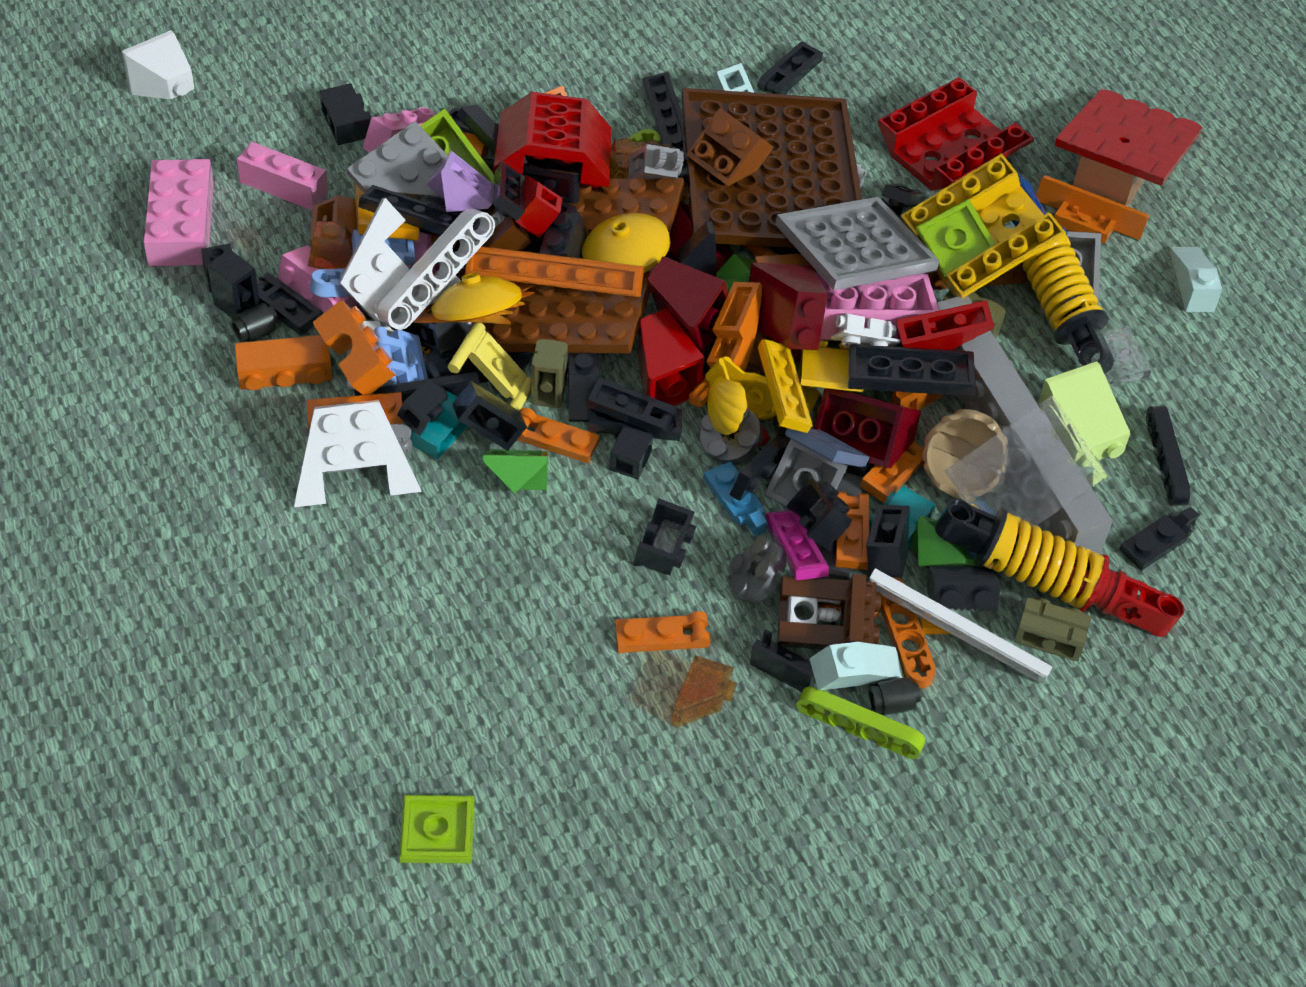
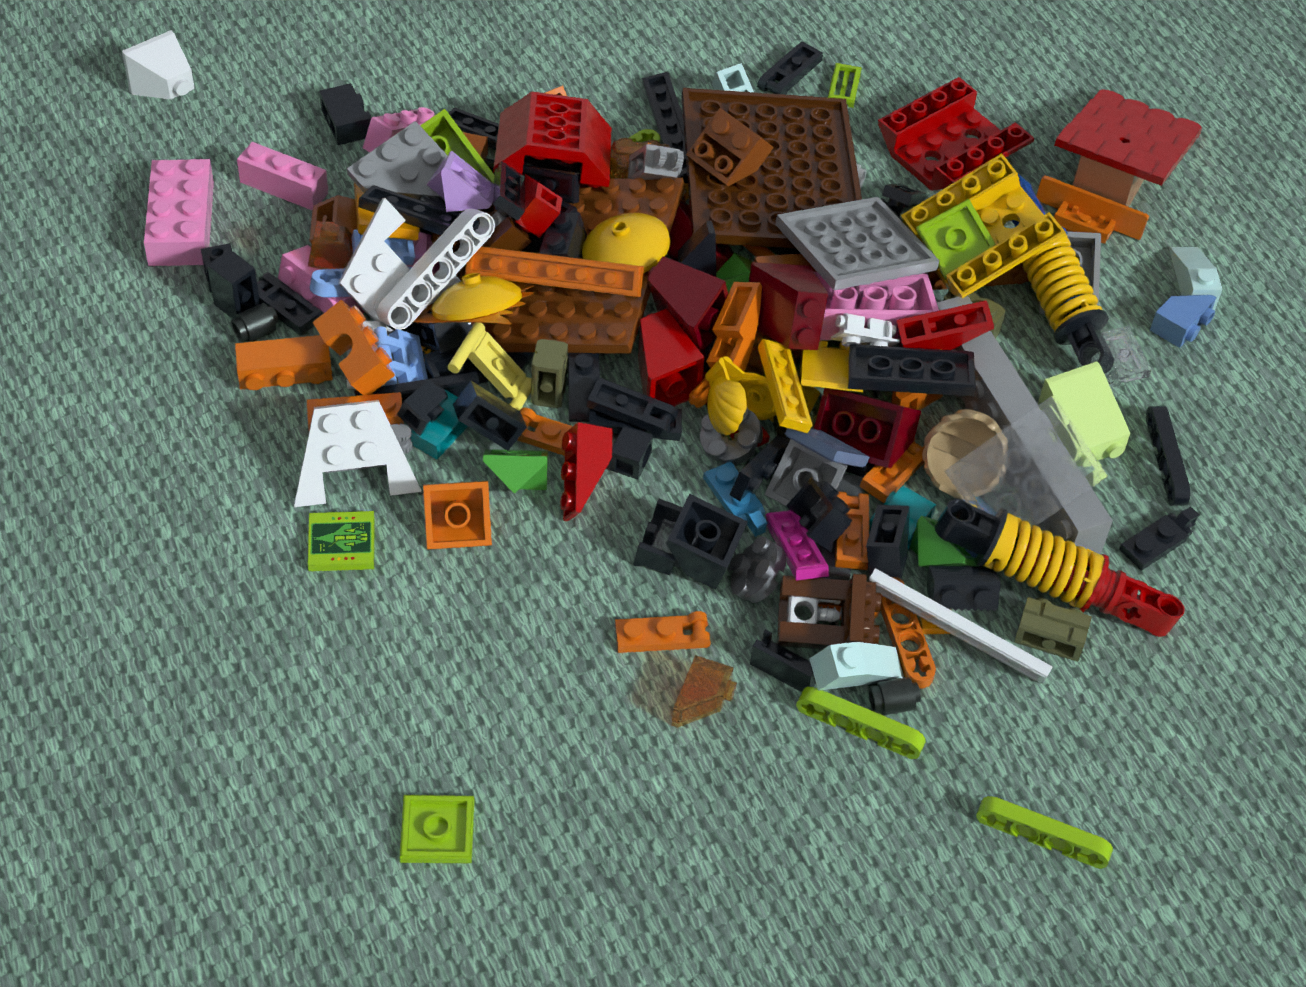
black tile [456,105,533,165] -> none
none -> tile [308,511,375,571]
none -> orange slope [423,481,492,550]
none -> red slope [560,422,612,521]
none -> black slope [666,494,748,589]
none -> lime tile [828,63,862,108]
none -> lime beam [976,796,1113,869]
none -> medium blue slope [1150,295,1217,348]

